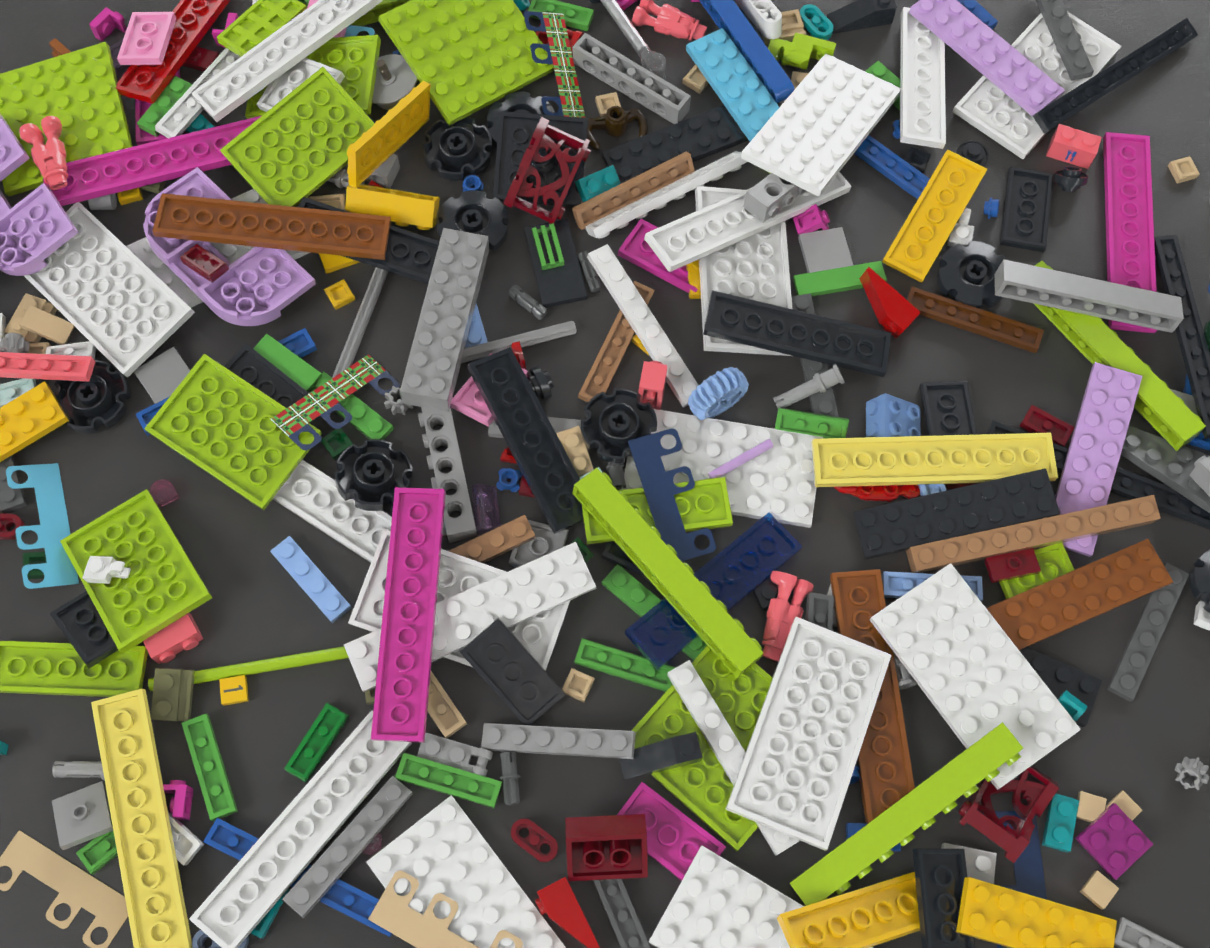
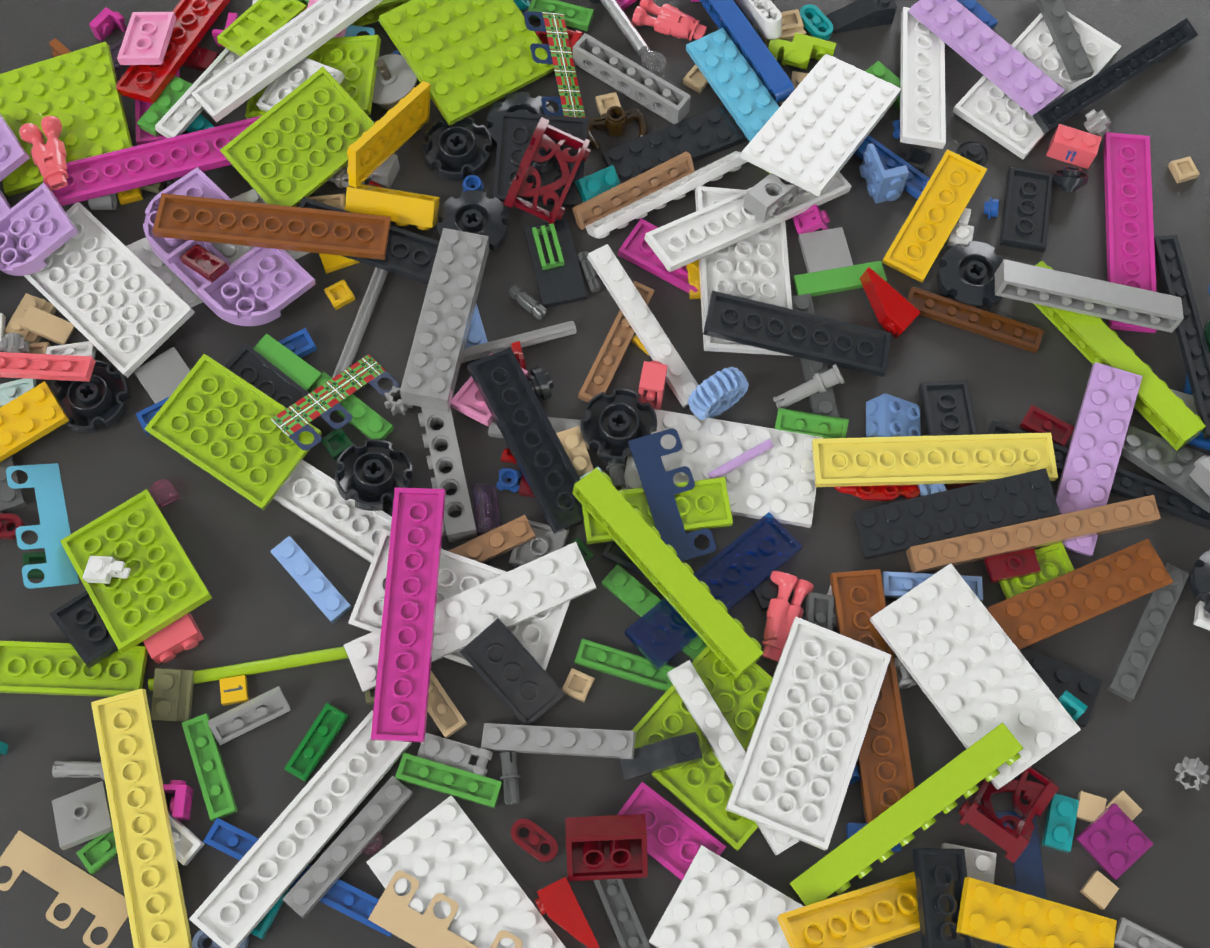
none -> light grey plate [208,686,291,745]
none -> medium blue bracket [860,143,909,204]
none -> light grey gear [1083,109,1112,137]

